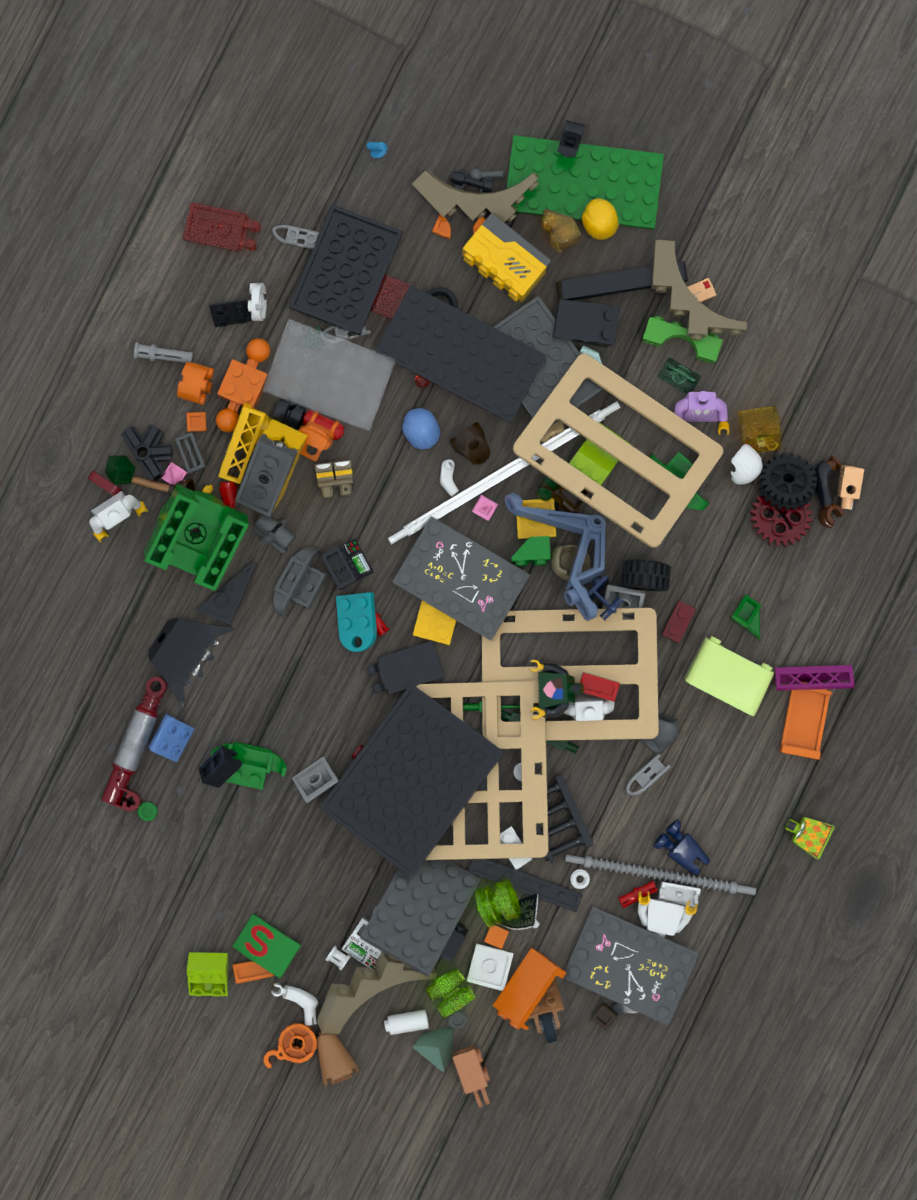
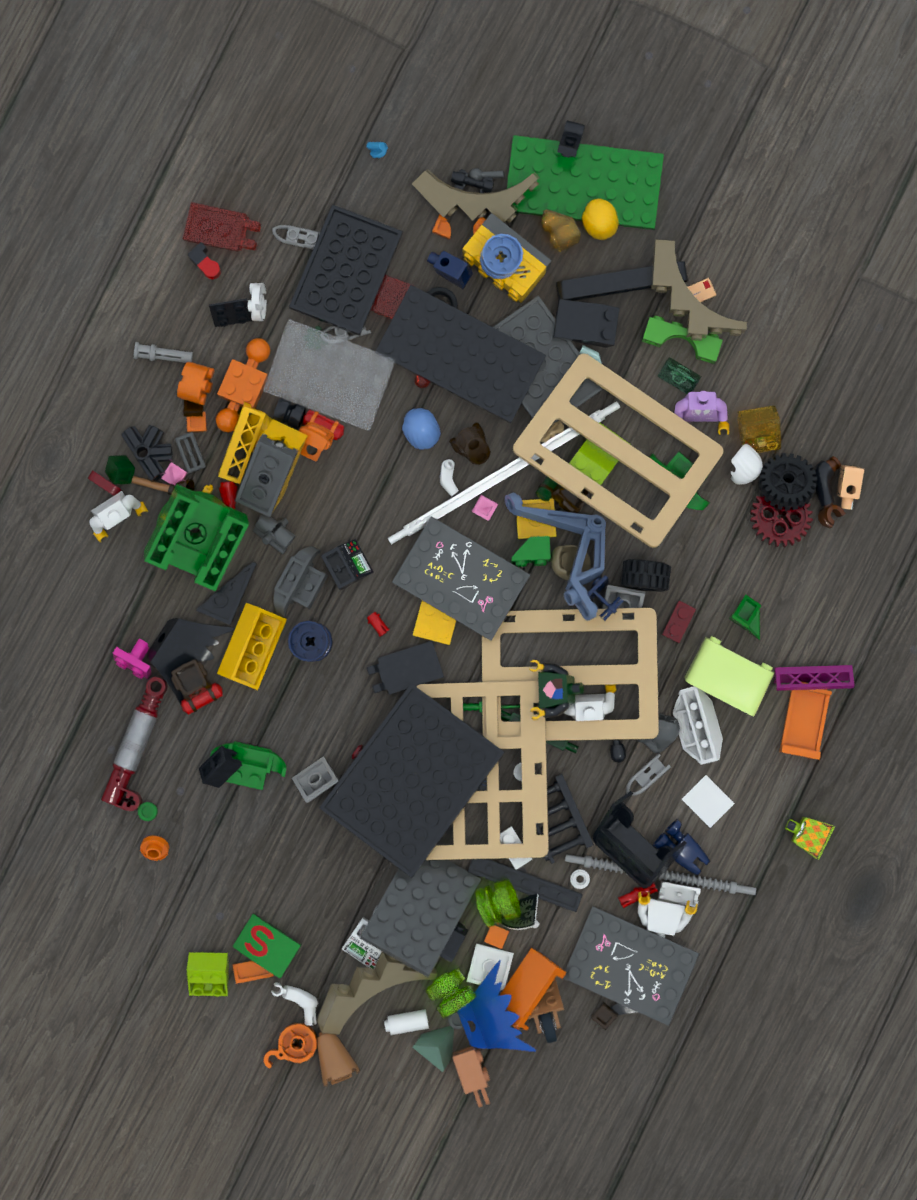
medium blue bracket [148,714,194,762] -> none
dark tan hips [315,460,353,499] -> none
white bush [325,946,351,970] -> none
teal plate [336,592,377,652] -> none
red plate [579,672,620,702] -> none
none -> dark pink plate [113,639,152,679]
none -> orange plate [140,835,169,861]
none -> dark brown piece [171,659,223,715]
none -> dark brown tile [183,400,204,417]
none -> leg [187,242,221,280]
none -> yellow slope [217,603,287,690]
none -> dark blue wheel [288,621,333,662]
none -> dark blue torso [427,251,473,289]
none -> blue piece [457,960,536,1051]
none -> medium blue wheel [480,234,523,279]
none -> black windscreen [593,791,687,888]
none -> black cylinder [610,740,626,763]
none -> white wedge [673,686,723,765]
none -> white sticker [682,775,735,828]

